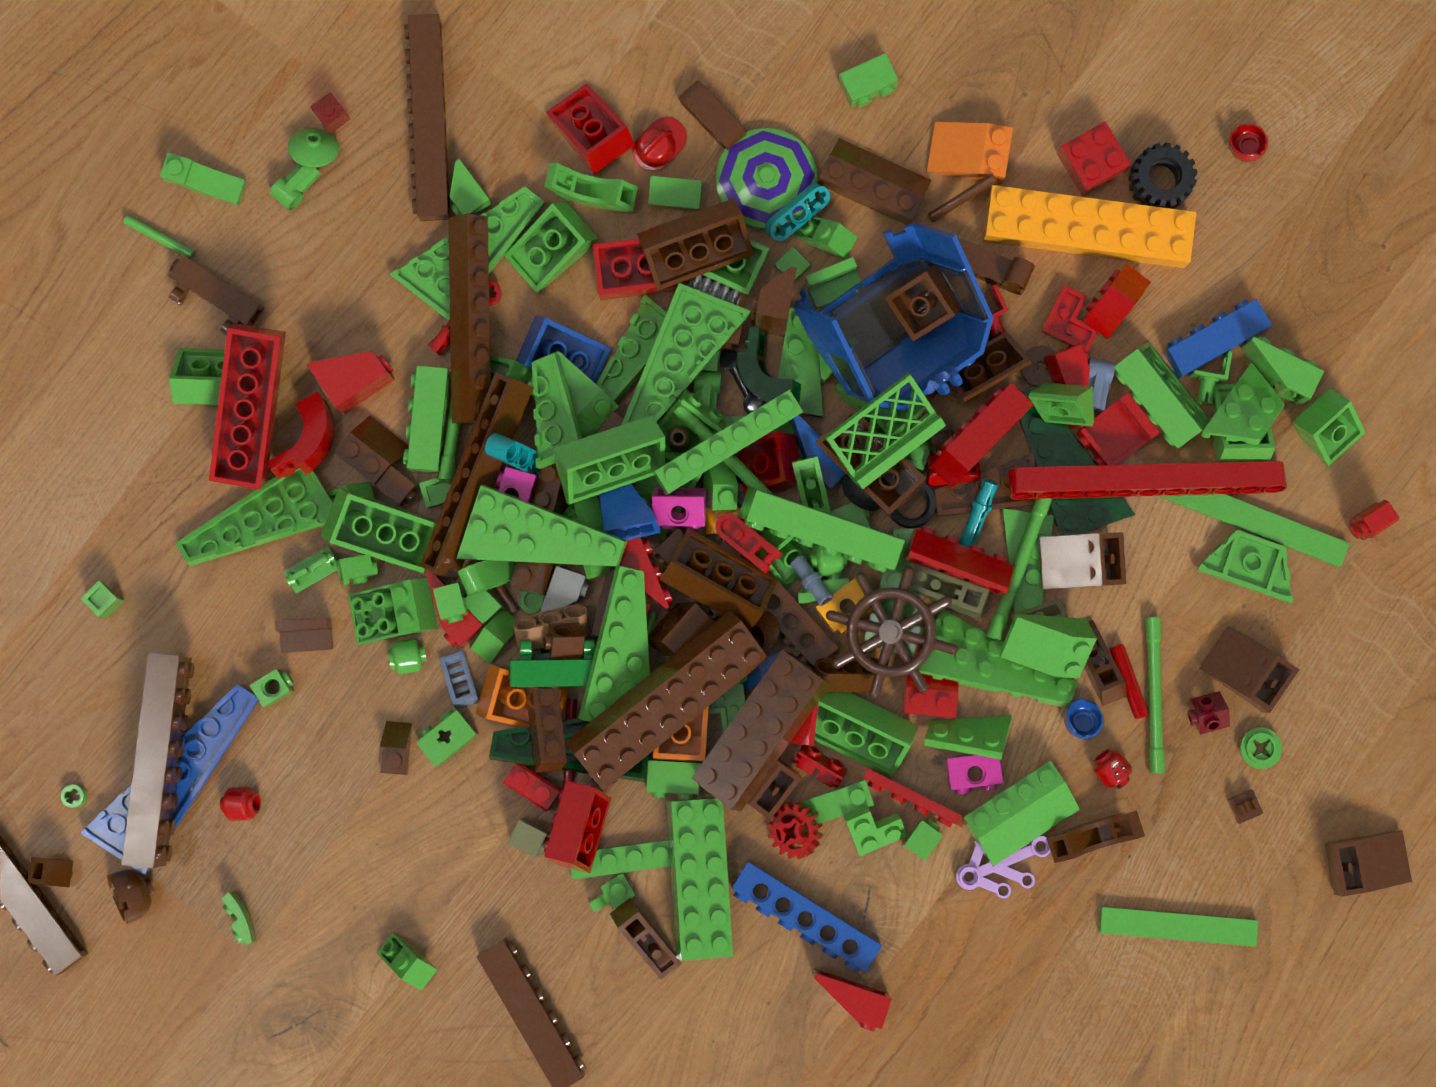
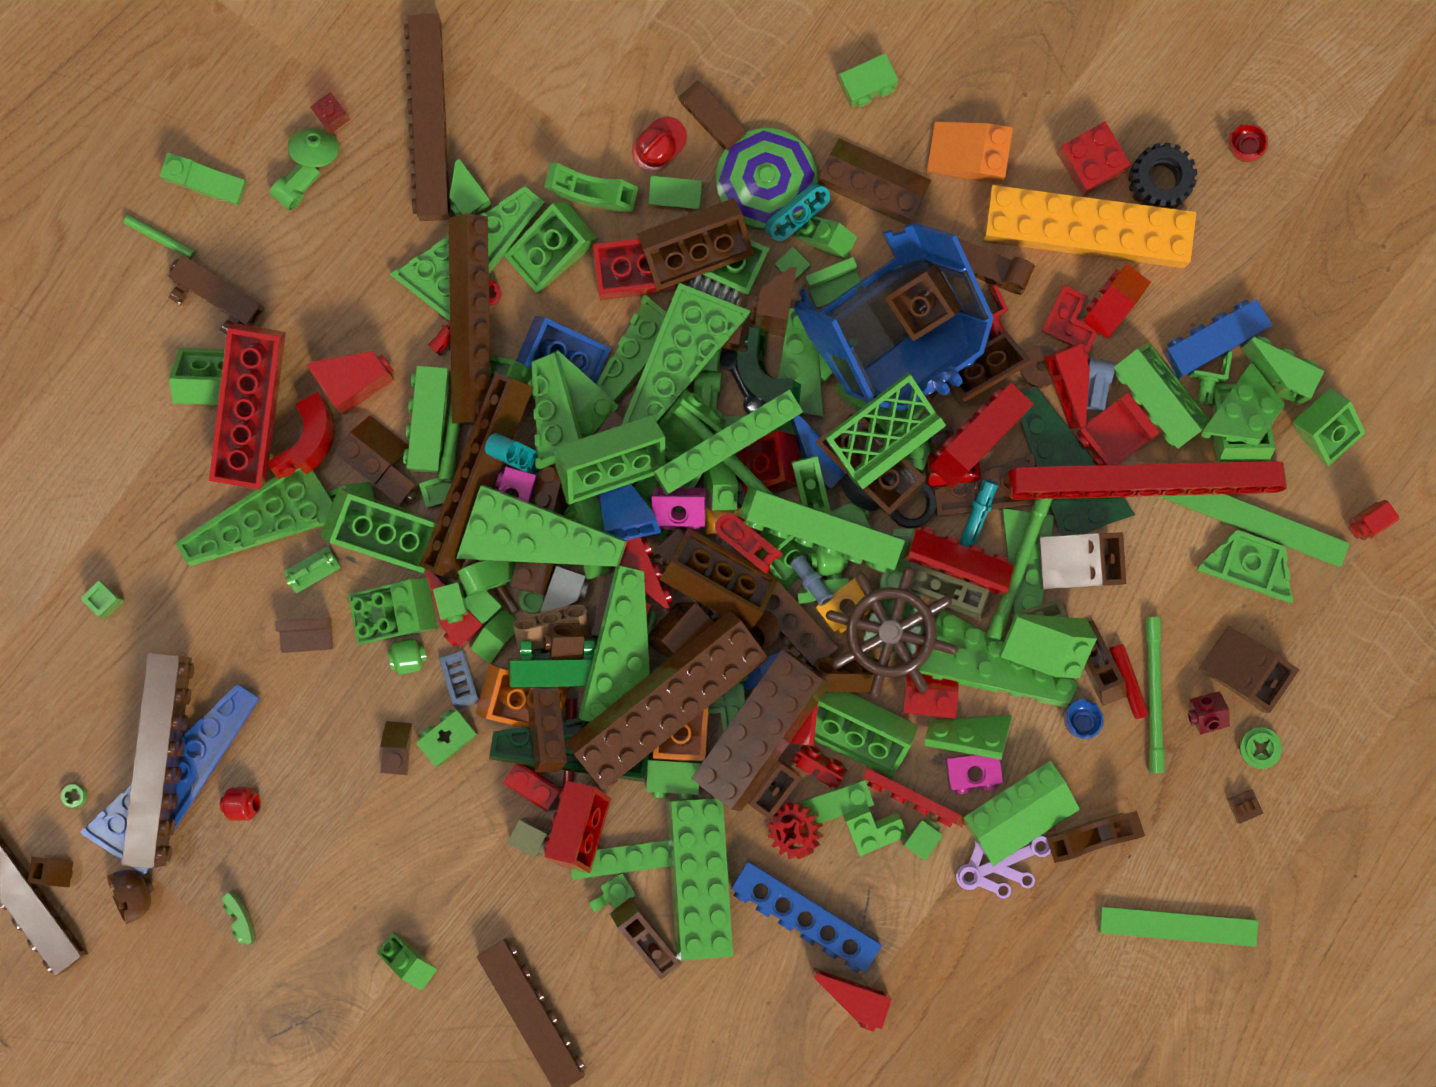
bright green brick [250,669,294,708] -> none
bright green brick [336,555,378,588] -> none
red slope [546,83,635,174] -> none
cone [666,425,692,451] -> none
reddish brown bar [928,173,998,222] -> none
bright green slope [1028,383,1094,426] -> none
red head [1093,749,1132,789] -> none
reddish brown slope [1325,830,1412,897] -> none

